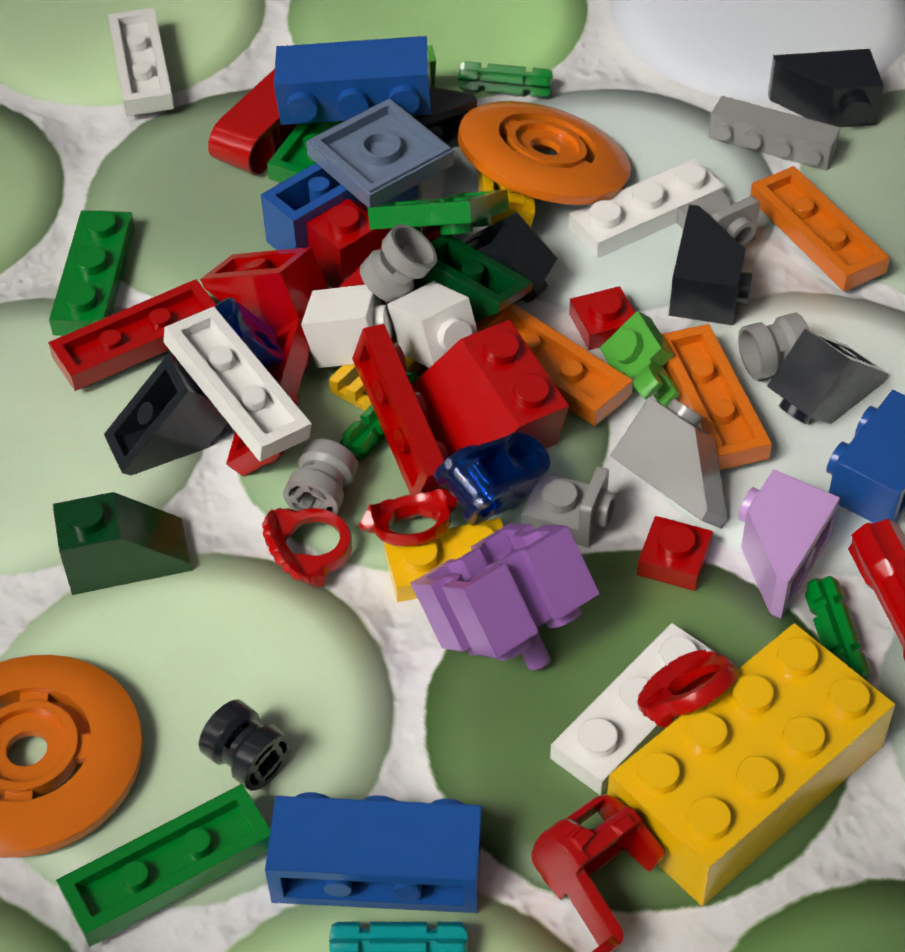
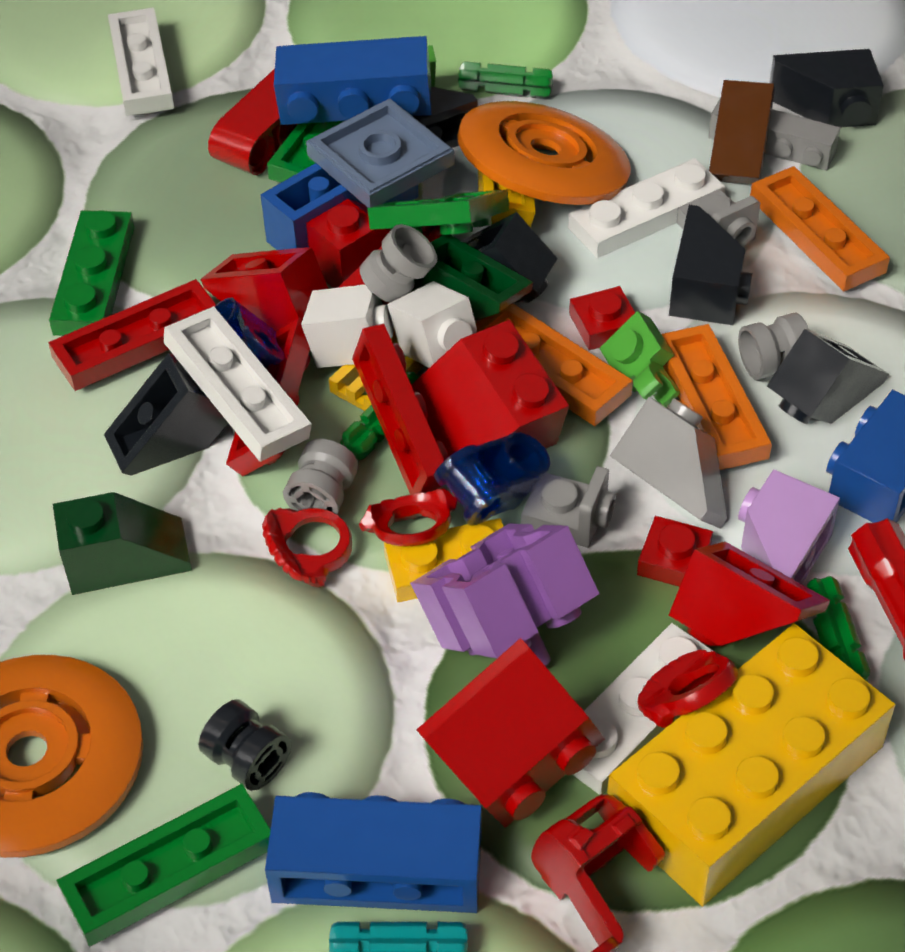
none -> red slope [416,638,605,828]
none -> red slope [668,541,830,646]
none -> reddish brown tile [709,80,775,184]

